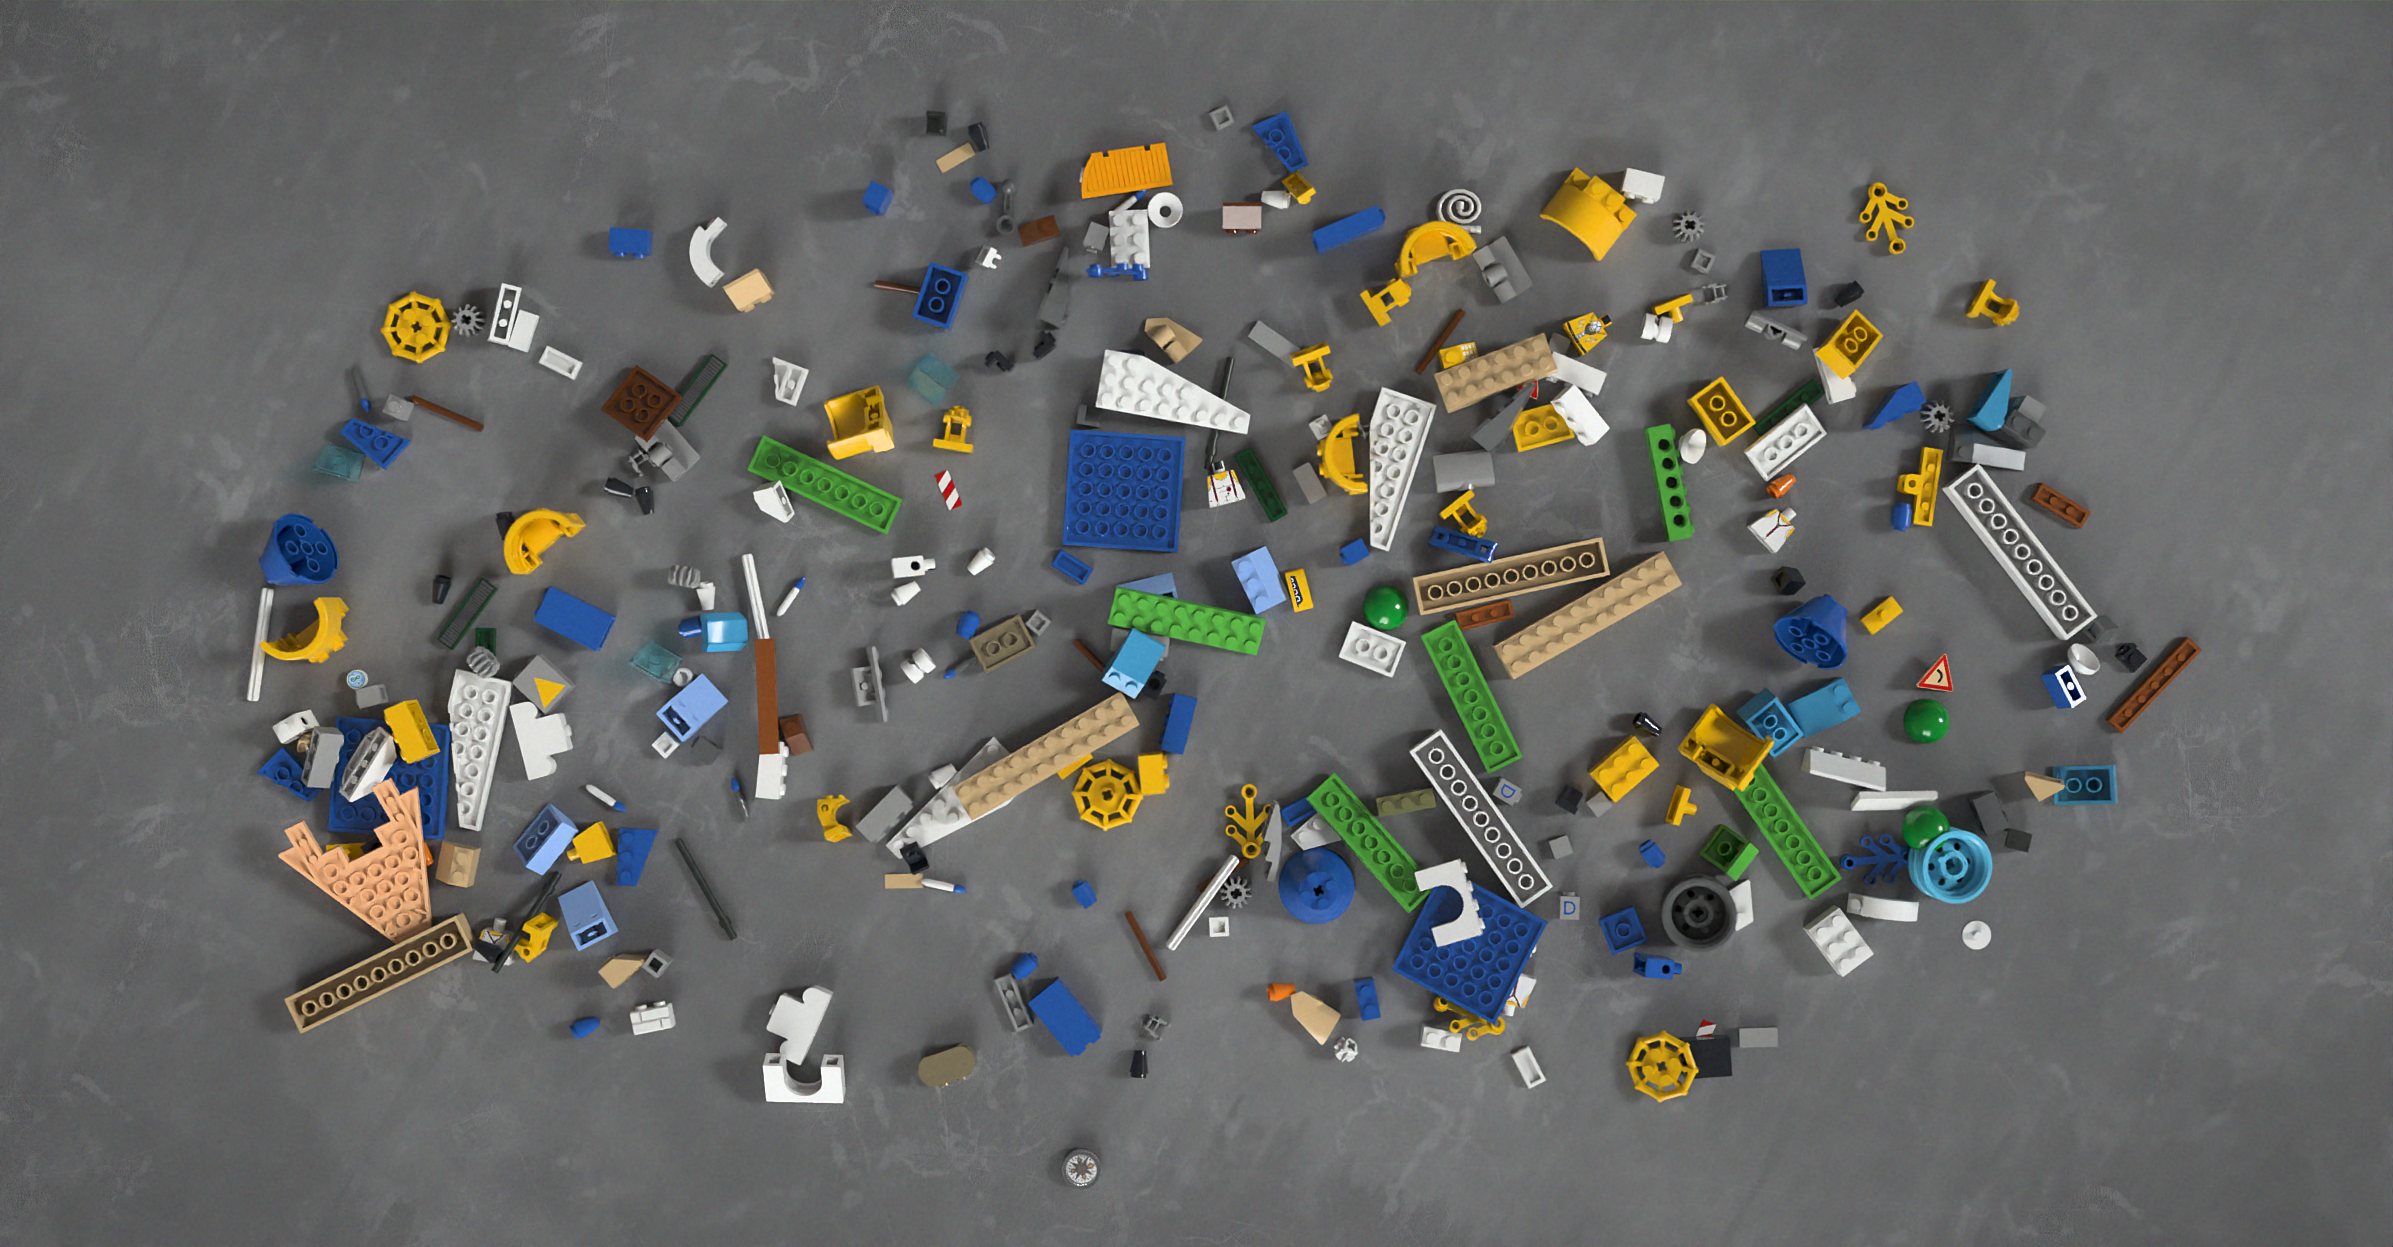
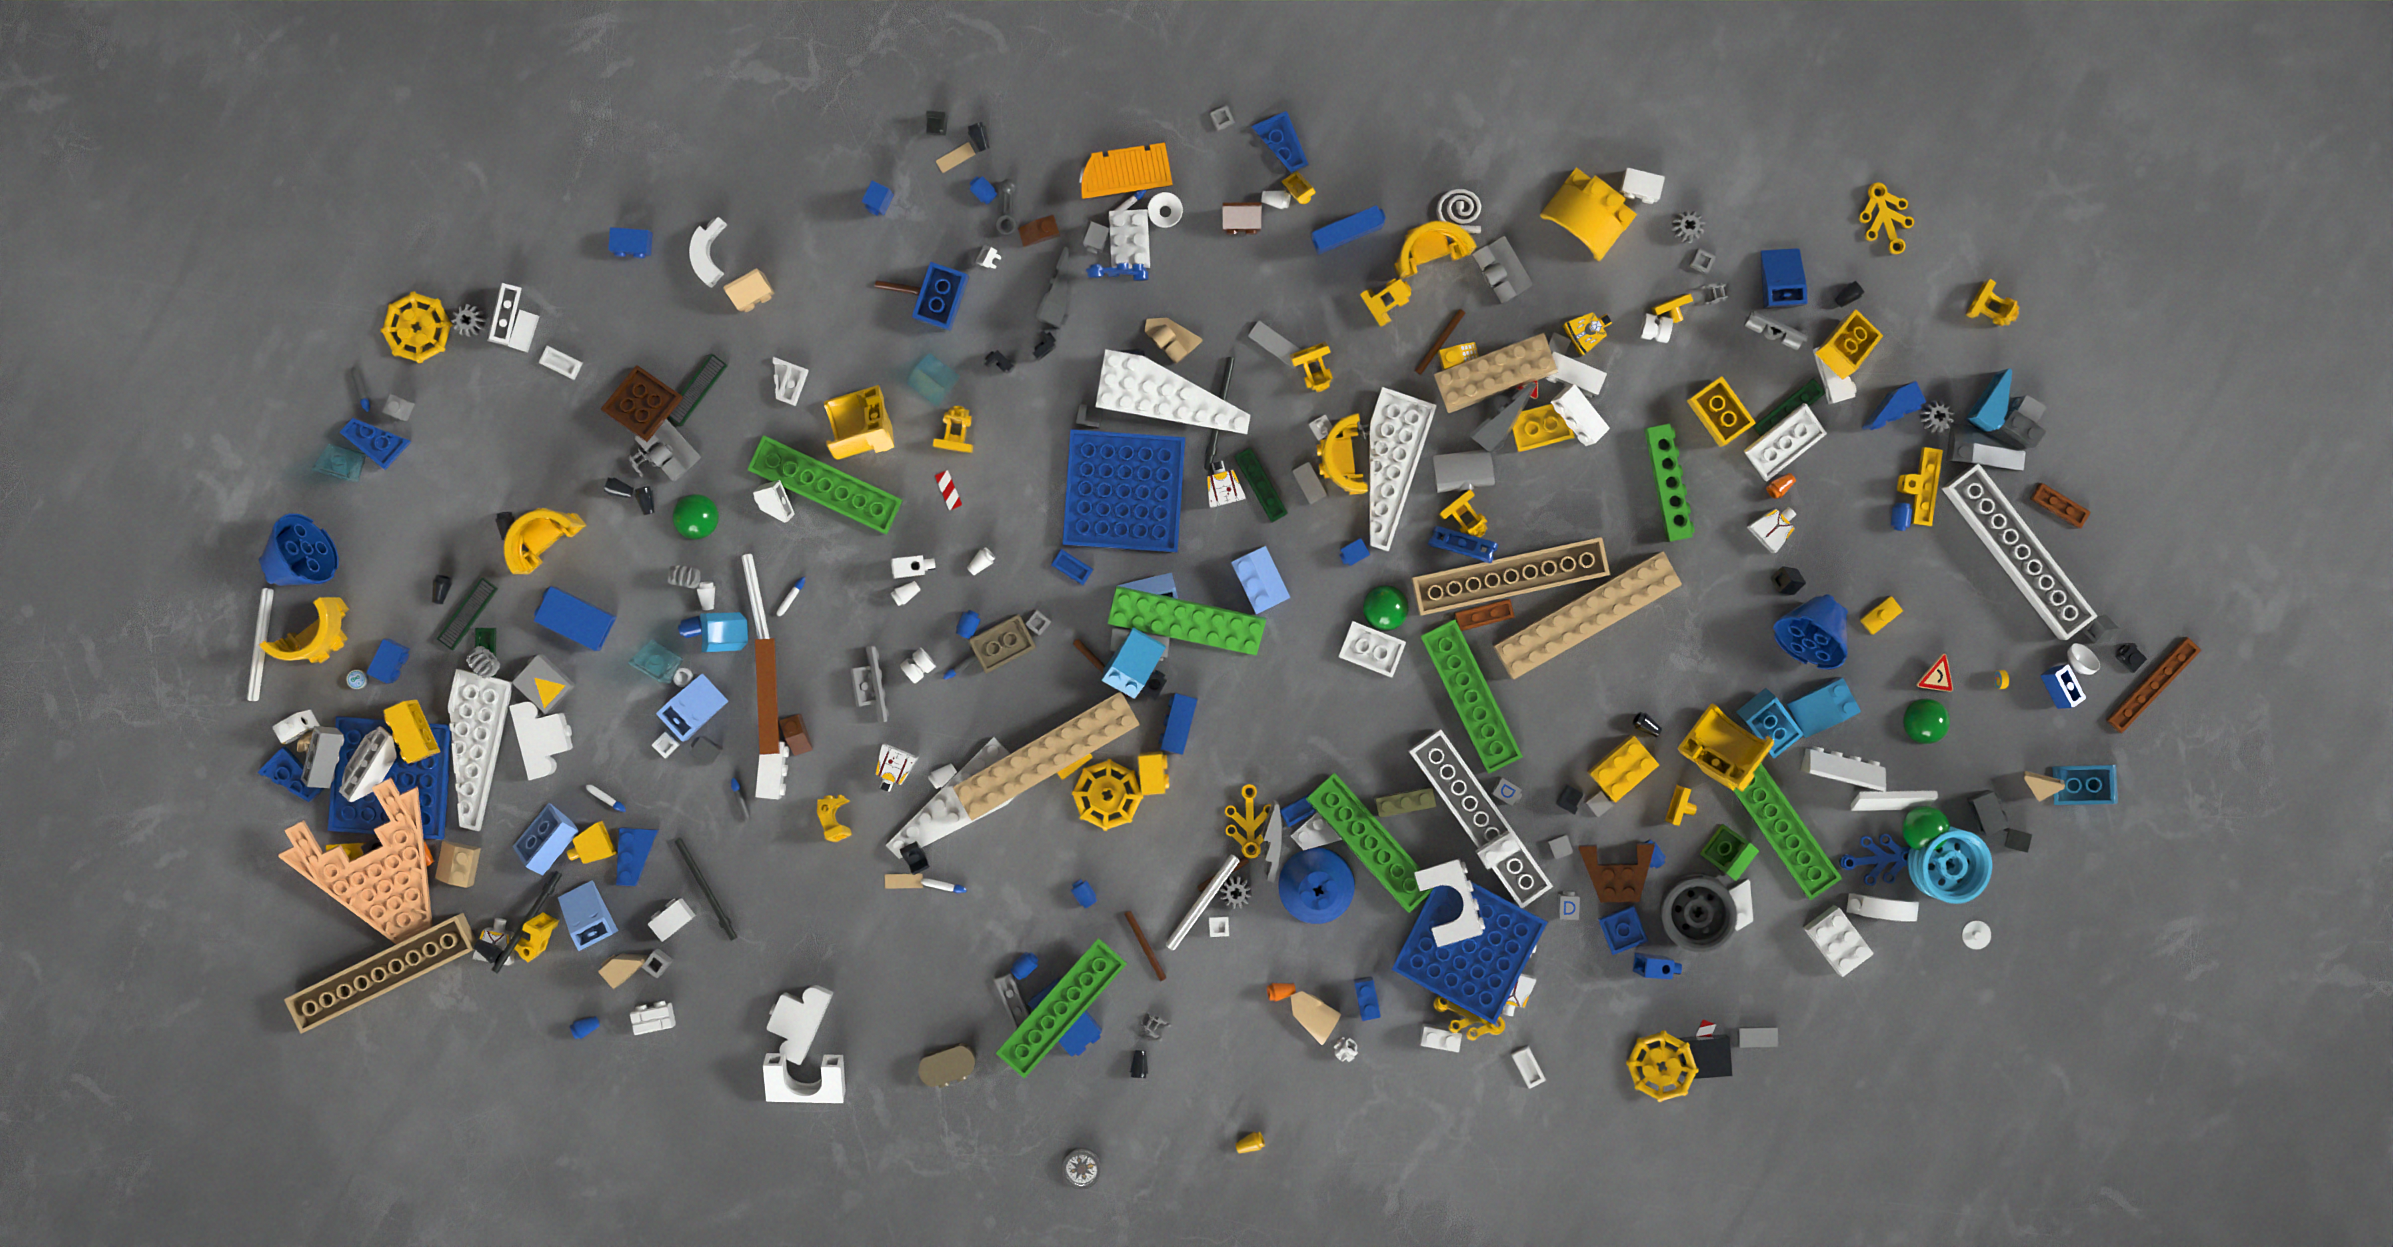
light grey brick [355,684,388,708] -> none
reddish brown piece [410,395,484,432] -> none
light grey brick [855,785,914,843] -> none
yellow slope [1285,568,1313,612] -> none
white piece [1678,429,1706,464] -> none
none -> blue brick [366,639,410,684]
none -> white brick [648,898,696,942]
none -> green piece [673,494,719,540]
none -> white torso [876,744,918,792]
none -> bright green plate [996,937,1127,1079]
none -> yellow cone [1235,1131,1265,1154]
none -> white brick [1475,830,1521,869]
none -> reddish brown wing [1579,843,1655,903]
none -> yellow tile [1994,670,2009,689]

